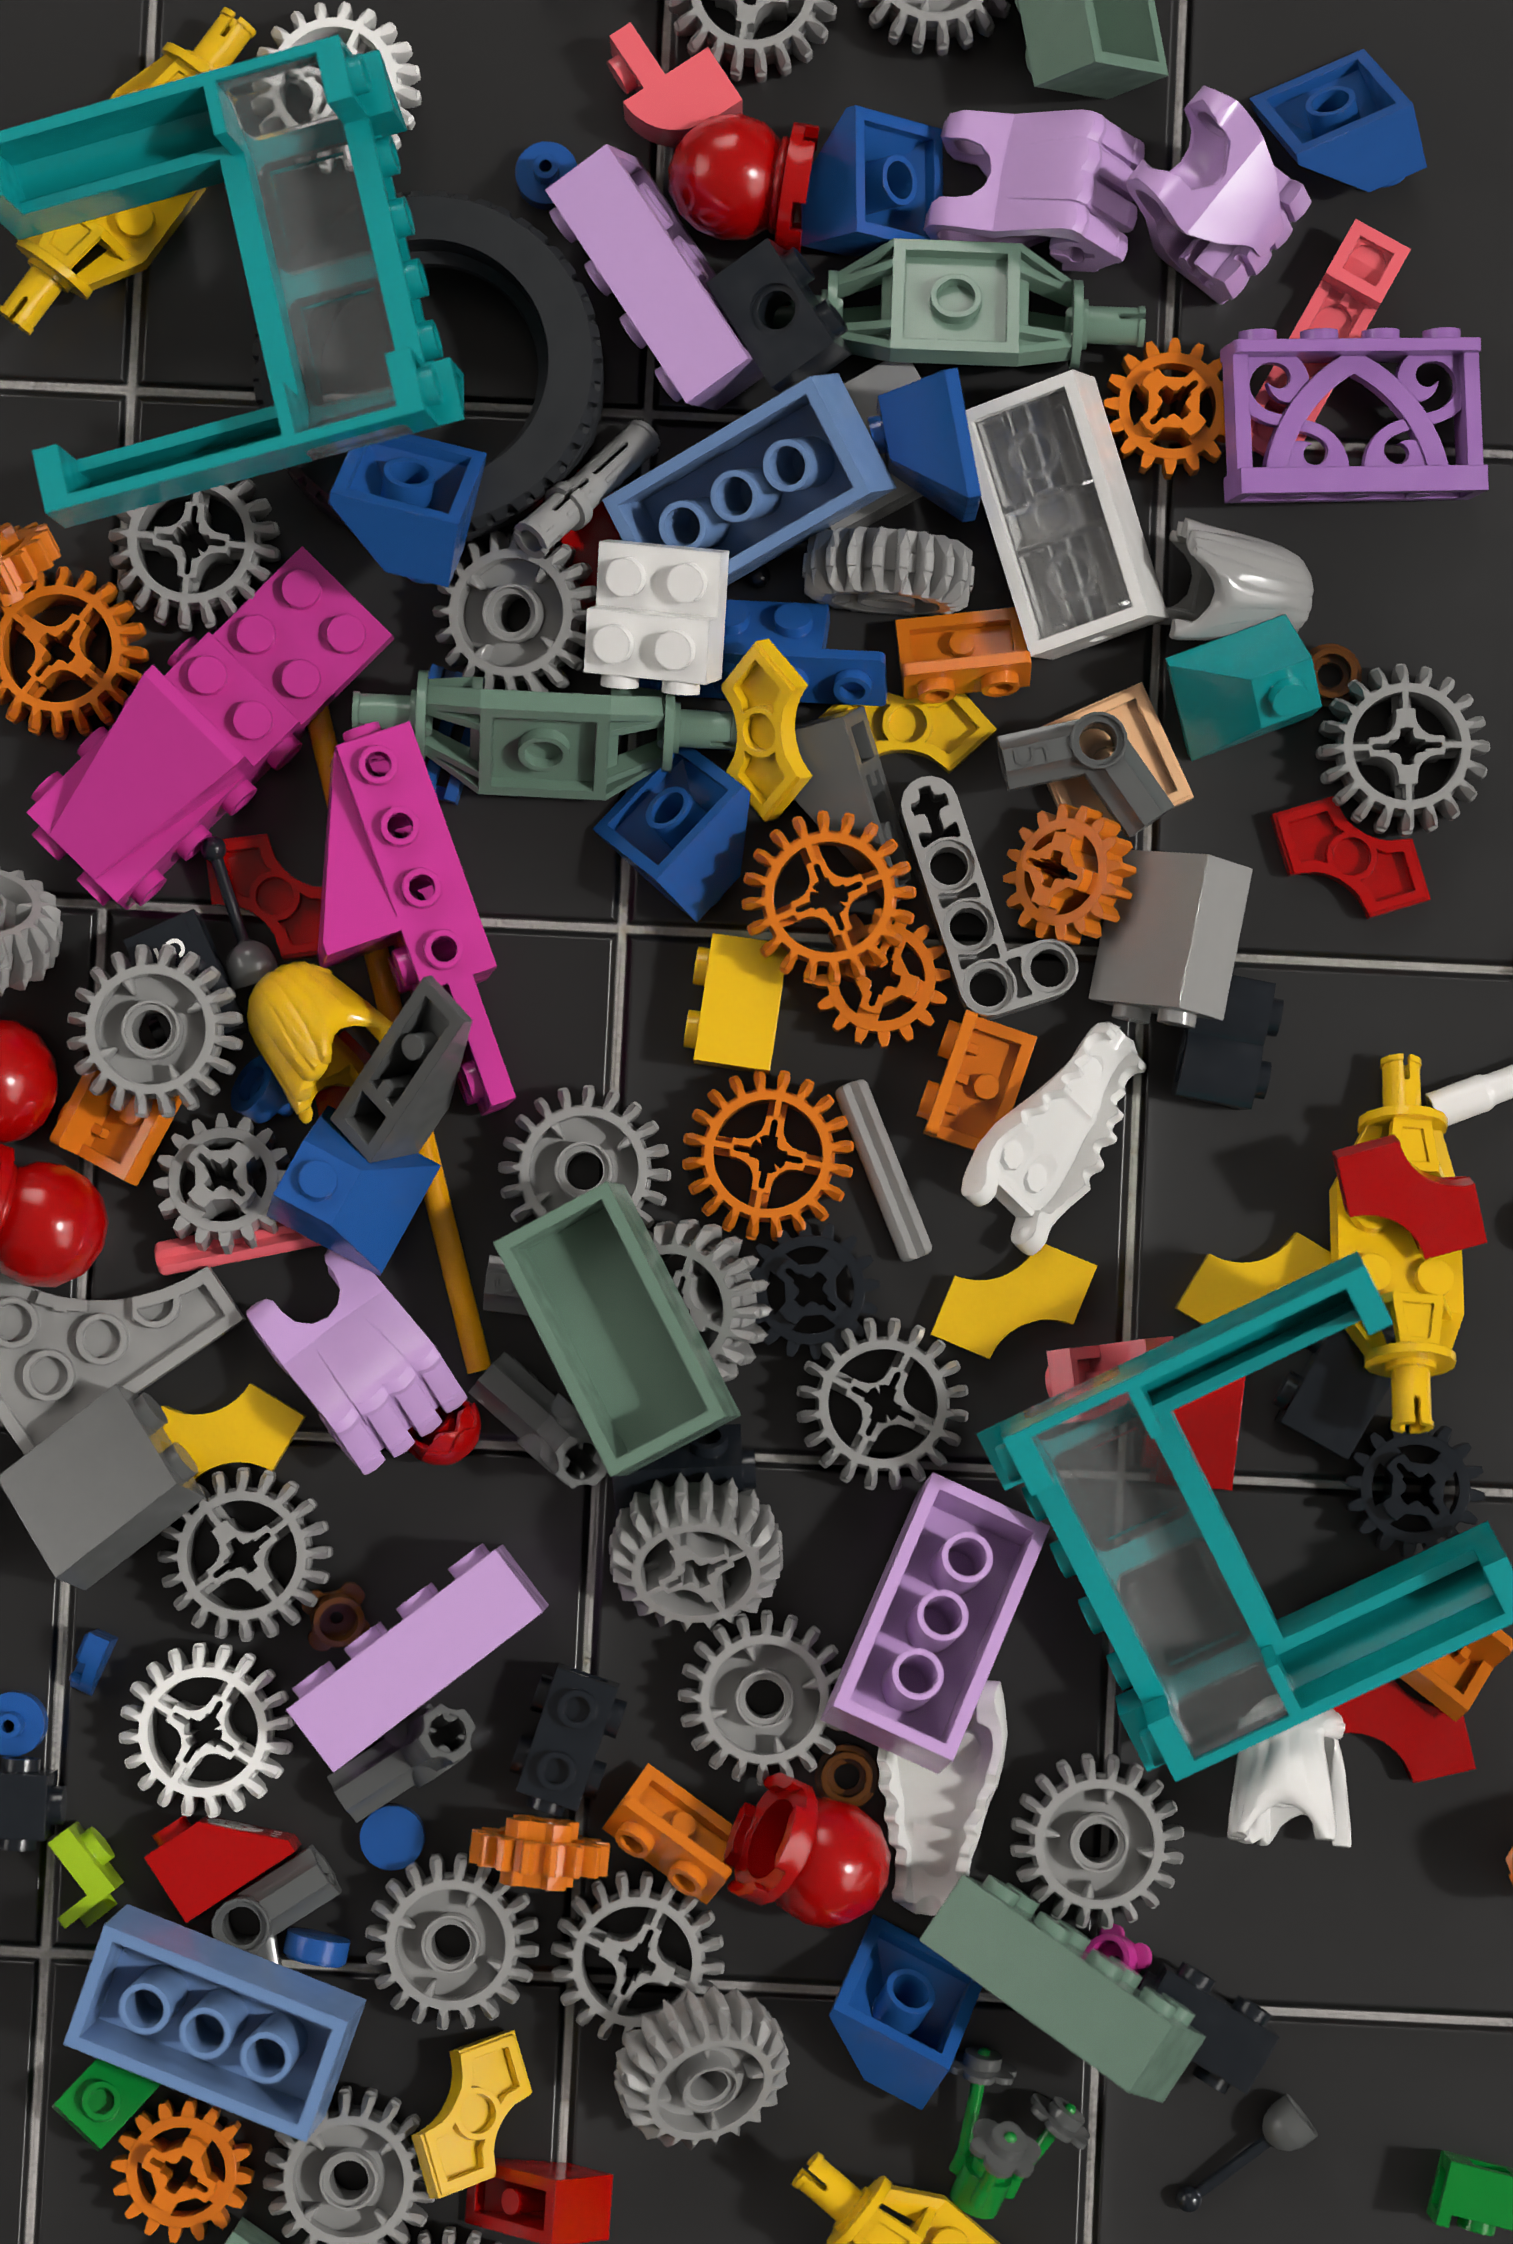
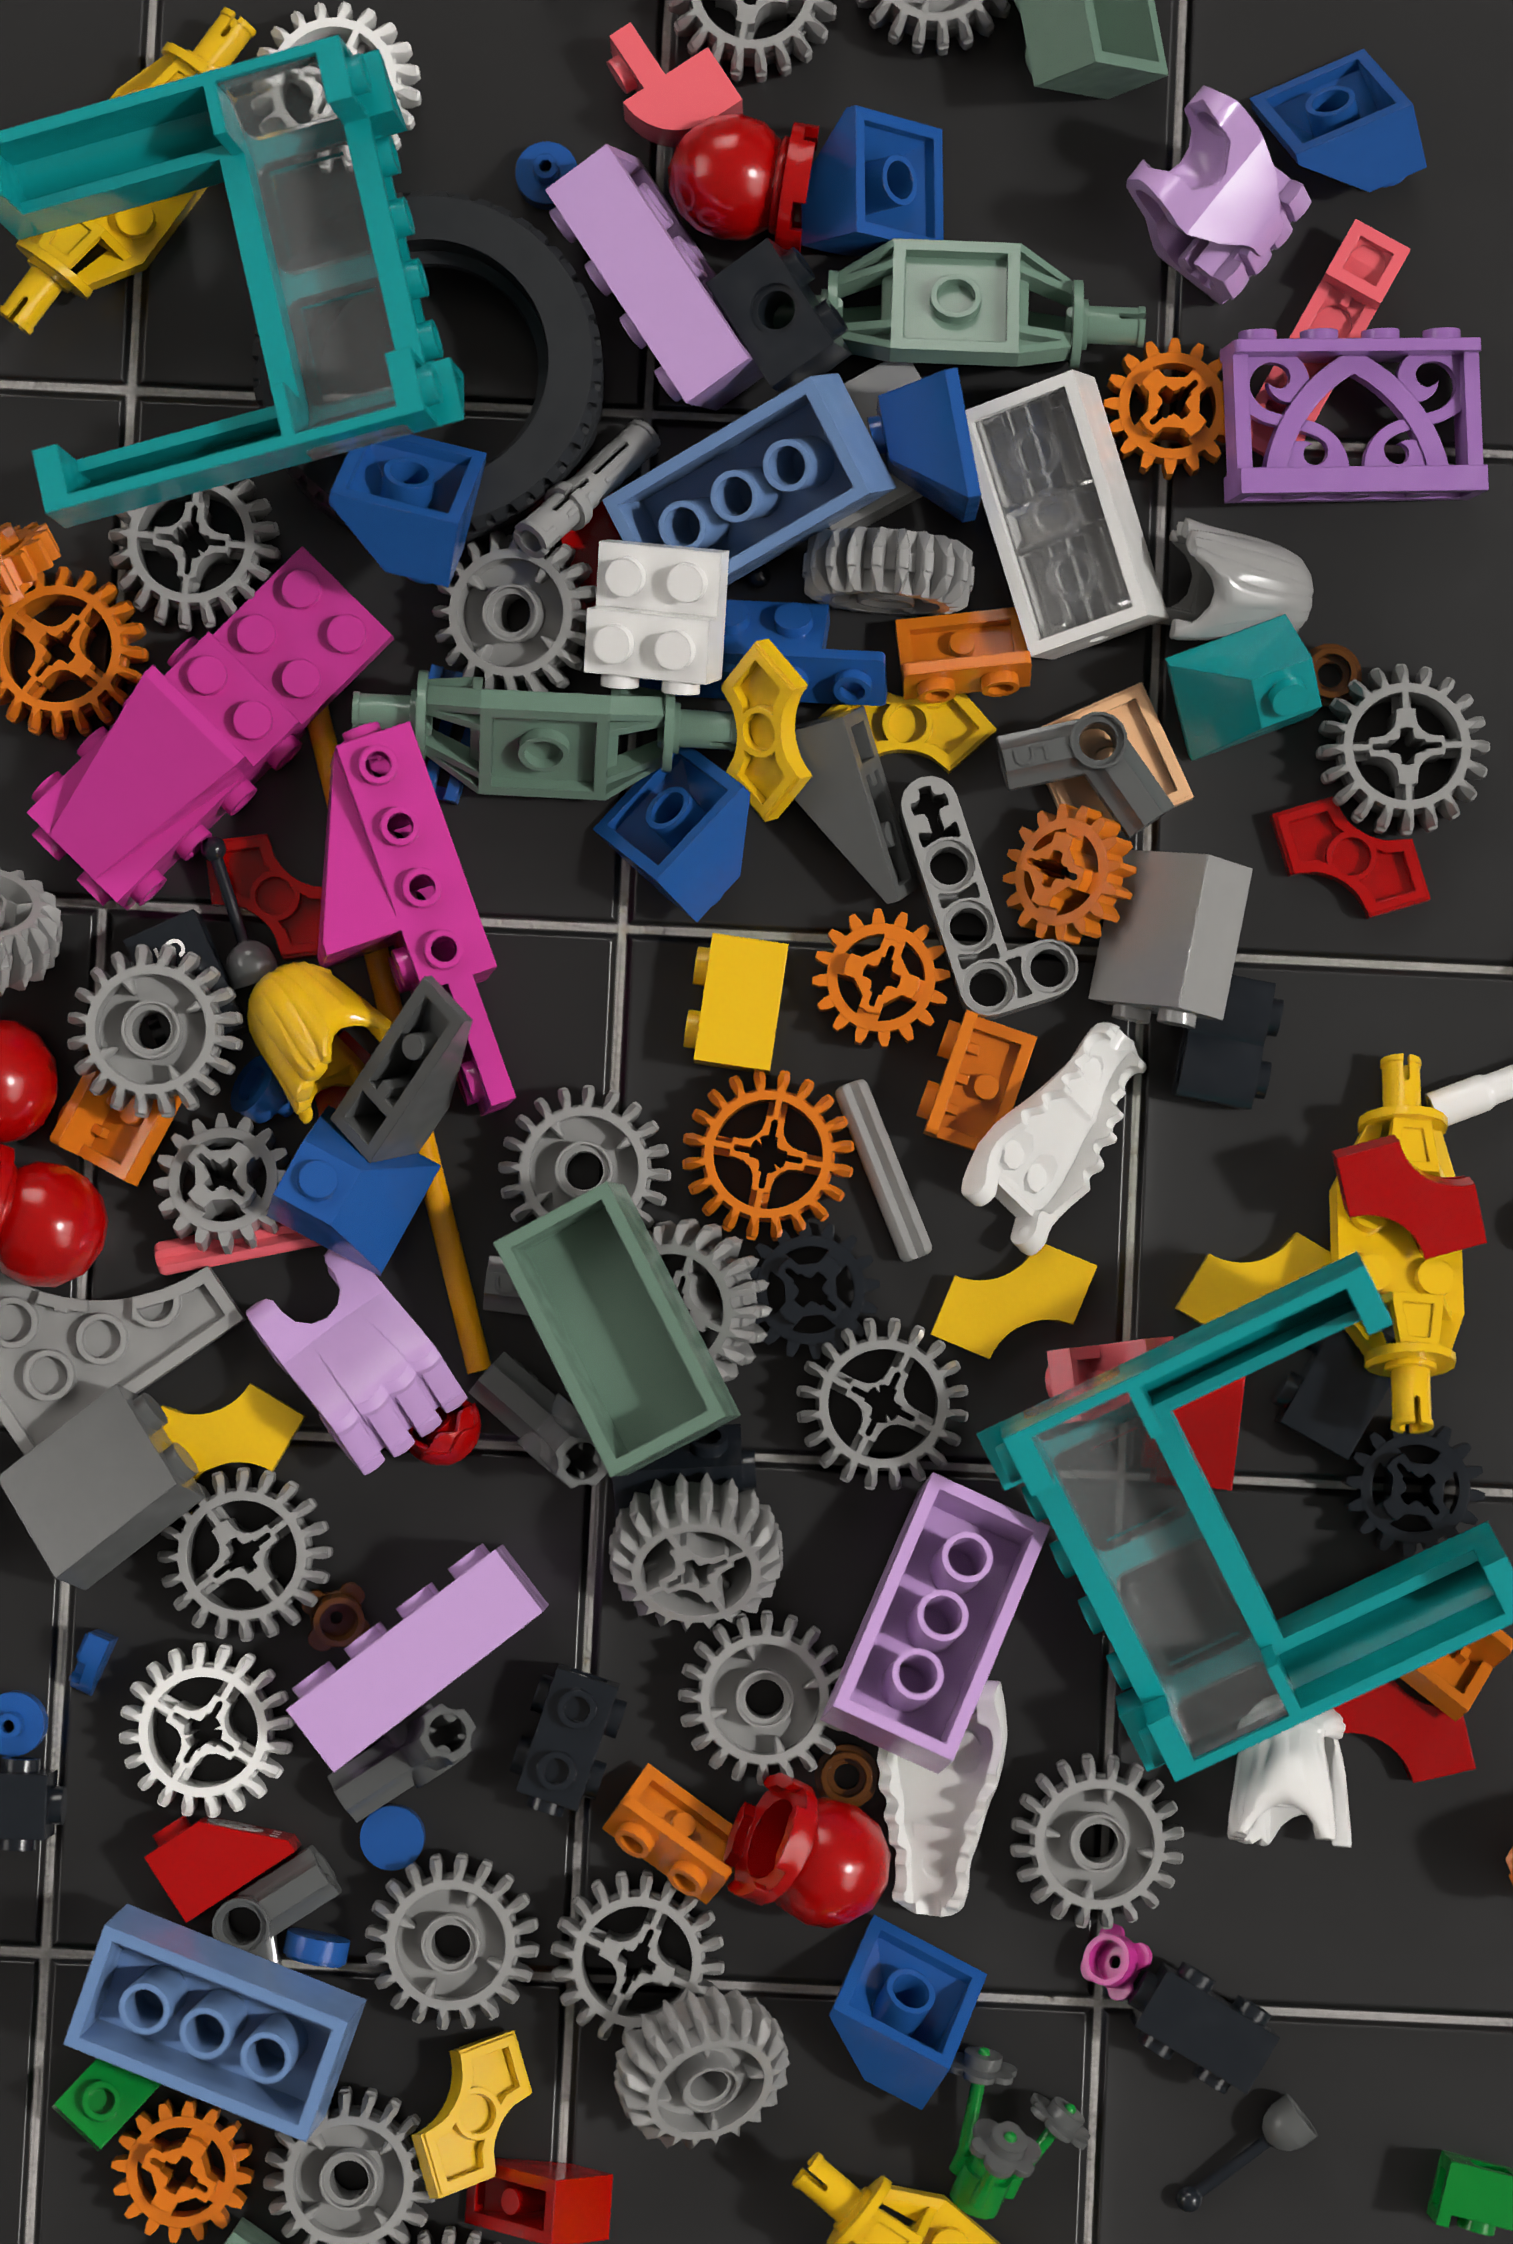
lime bracket [48,1821,124,1929] -> none
orange gear [468,1814,611,1891] -> none
orange gear [742,811,916,986] -> none
sand green piece [919,1874,1206,2103] -> none
lavender piece [924,109,1145,272] -> none

